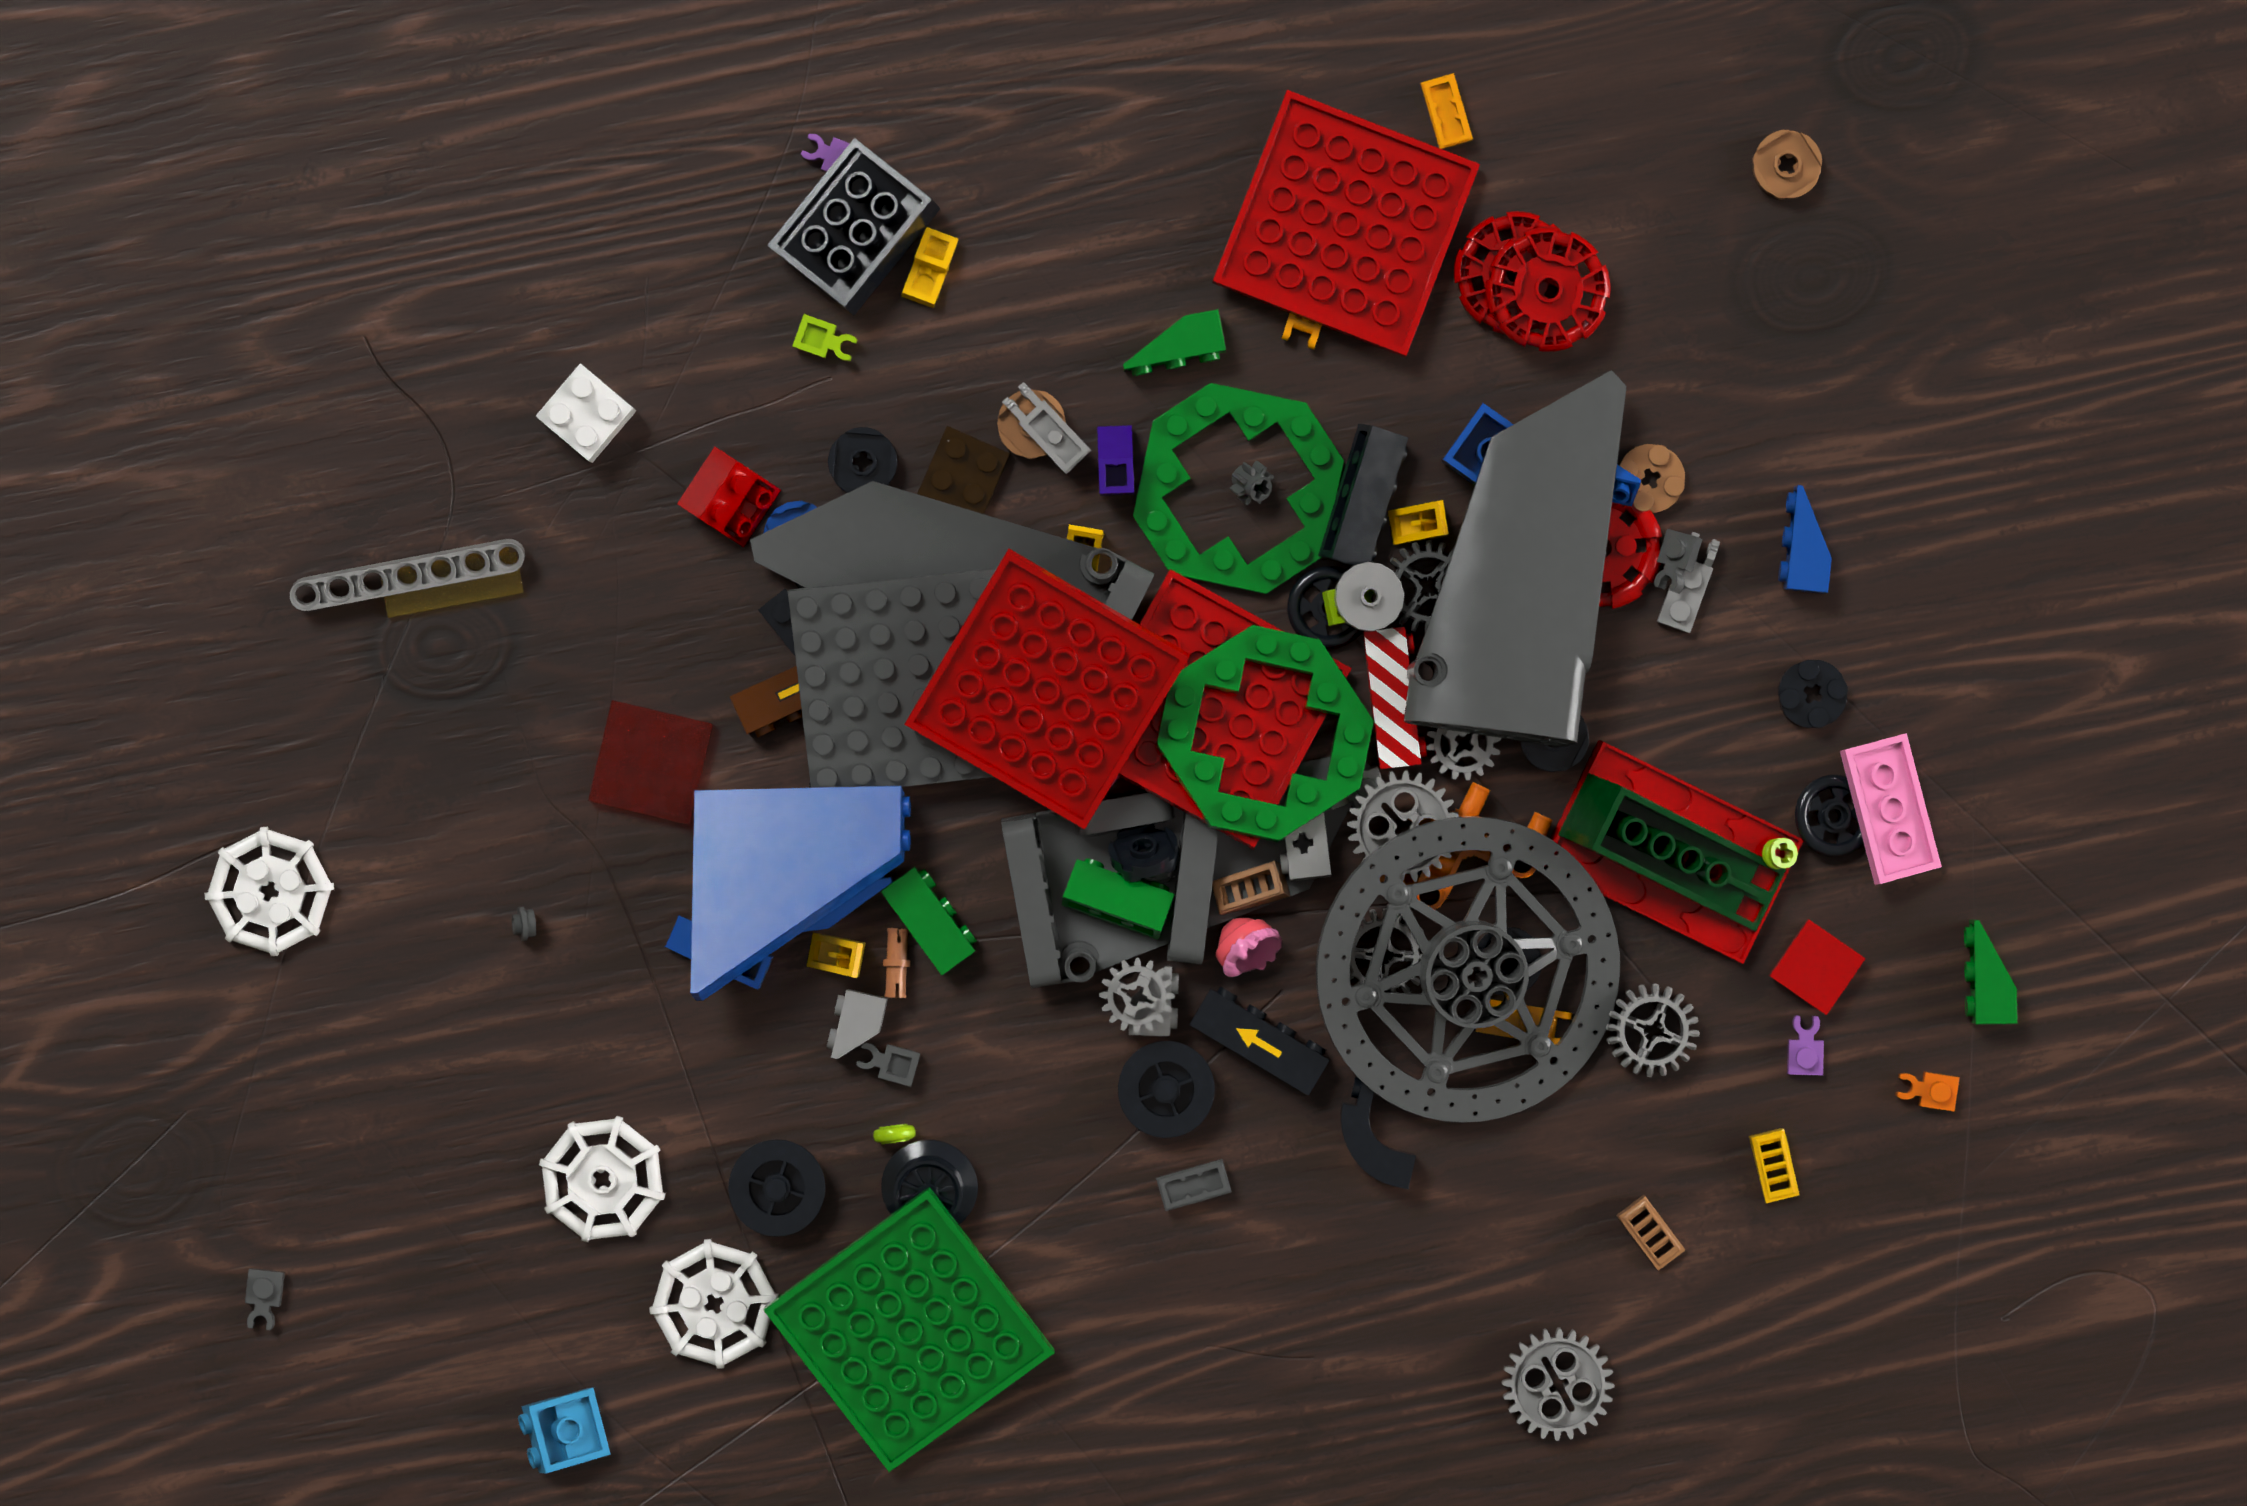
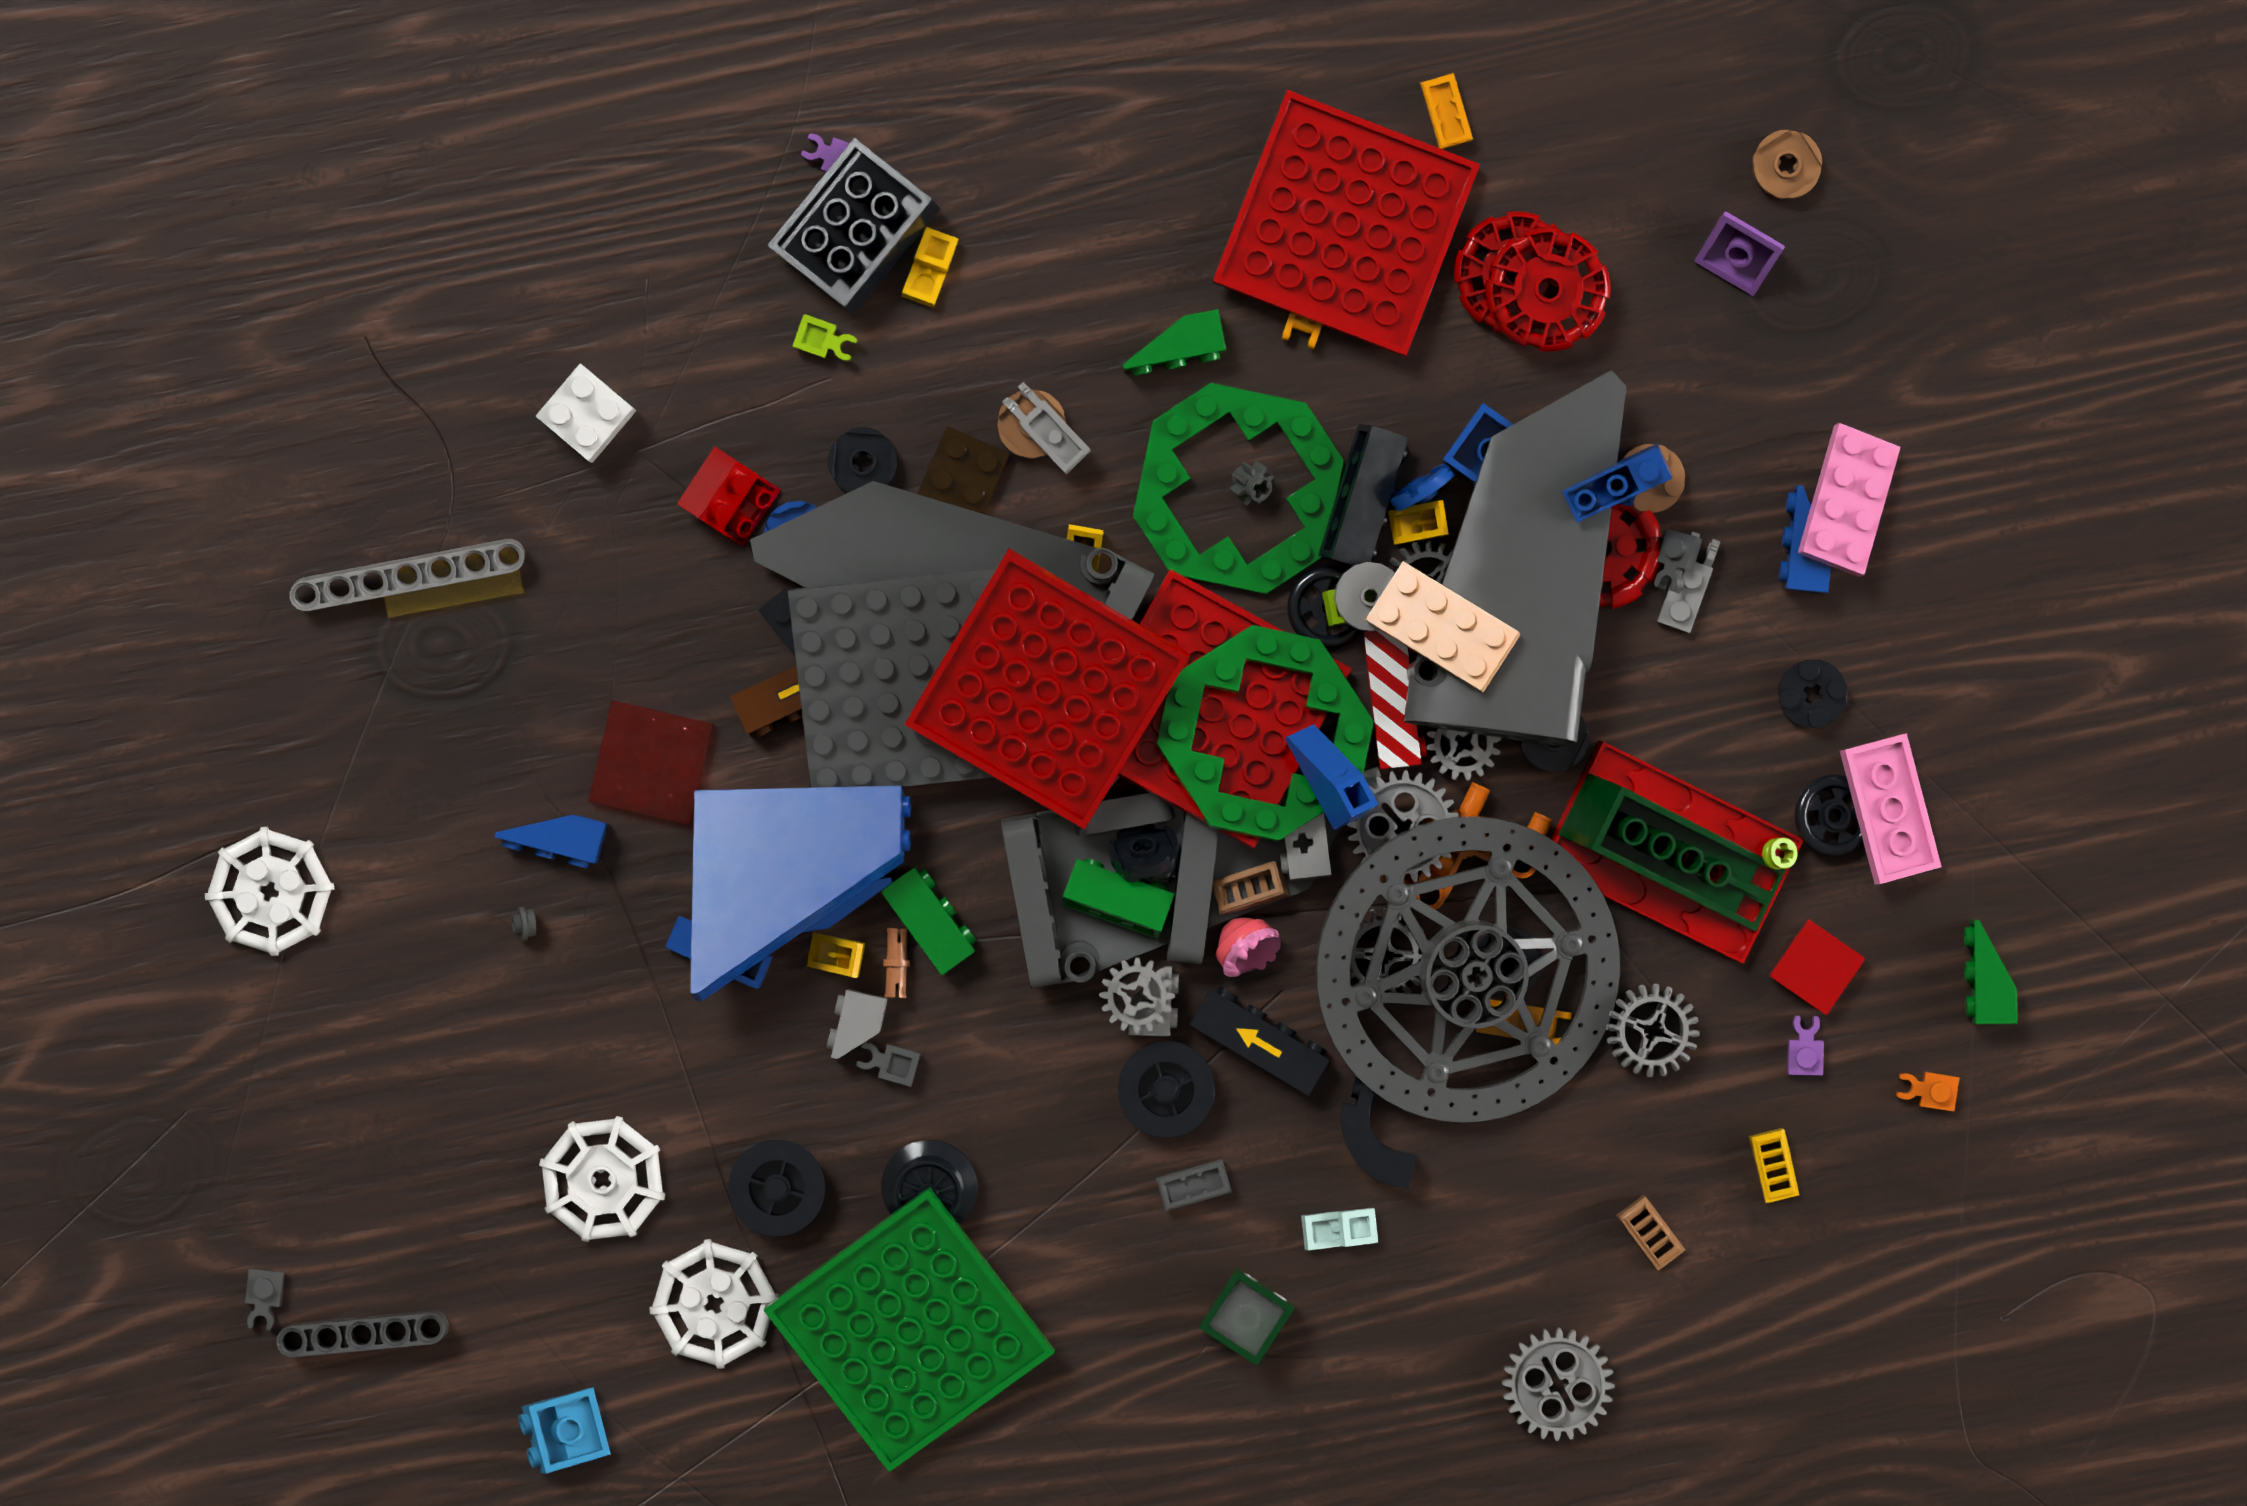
lime piece [873,1124,916,1144] -> none
dark purple slope [1097,425,1134,496] -> none
none -> dark grey beam [276,1310,449,1357]
none -> blue slope [495,815,608,868]
none -> piece [1198,1267,1295,1366]
none -> blue slope [1285,724,1379,830]
none -> light aqua slope [1301,1208,1378,1250]
none -> light nougat plate [1365,561,1521,693]
none -> blue plate [1390,463,1455,511]
none -> blue slope [1562,443,1672,523]
none -> medium lavender slope [1694,211,1785,296]
none -> bright pink plate [1798,423,1901,577]

